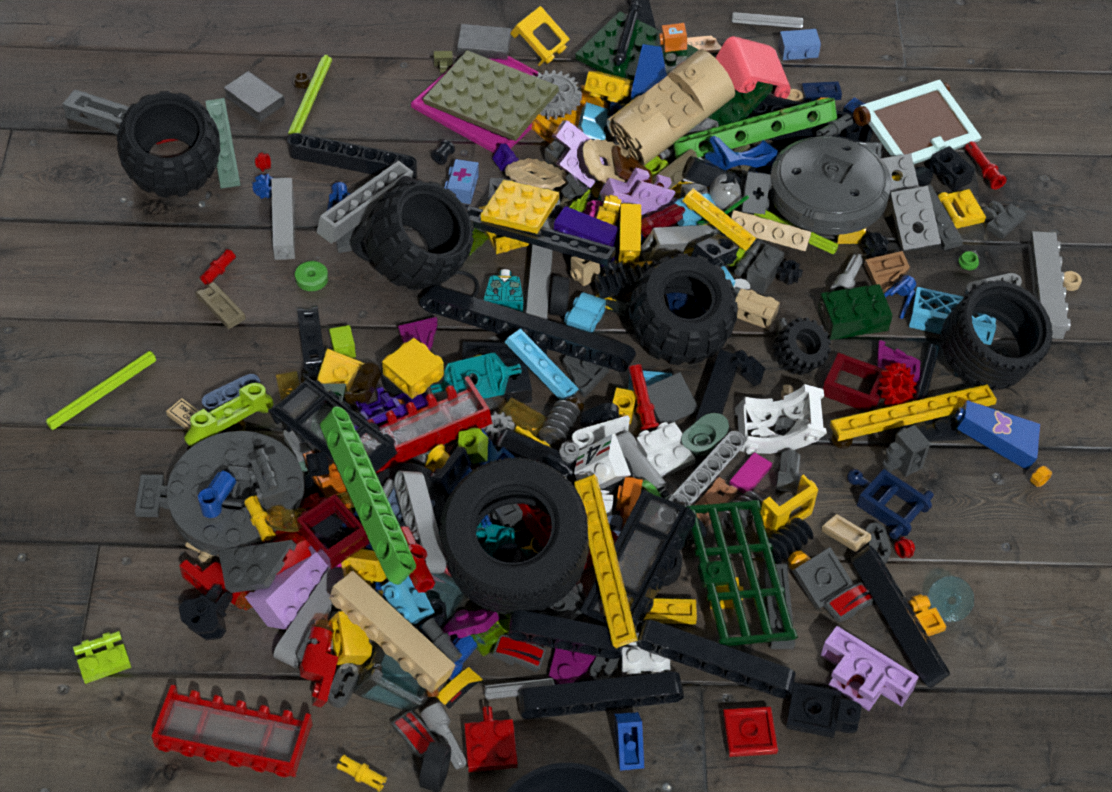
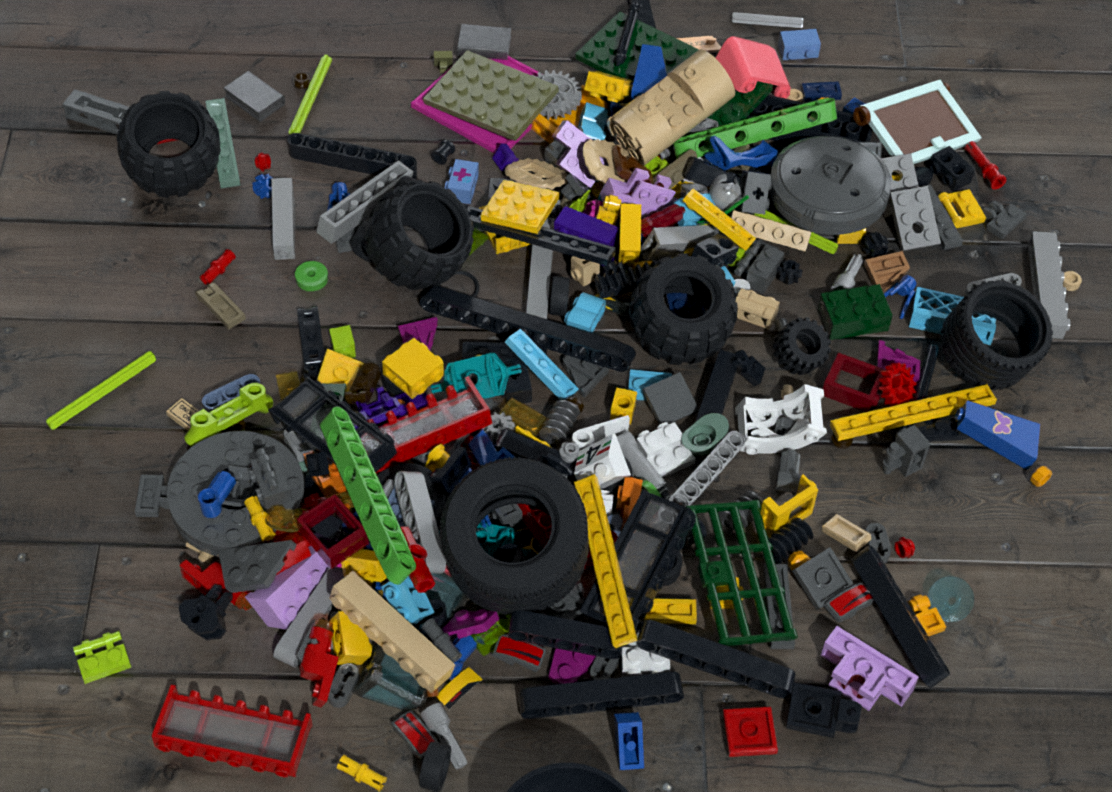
lime brick [458,428,488,464] -> none
red plate [464,706,518,772] -> none
teal torso [484,269,523,312] -> none
light grey axle [484,678,555,700] -> none
yellow window [510,6,570,67] -> none
black plate [580,403,619,428] -> none
red pin [628,364,659,431] -> none
orange brick [659,23,687,52] -> none
nougat plate [695,477,738,528] -> none
dark pink tile [729,452,773,494] -> none
dark grey pin [816,114,853,136] -> none
dark blue piece [847,469,934,540] -> none
bright green plate [958,251,979,270] -> none

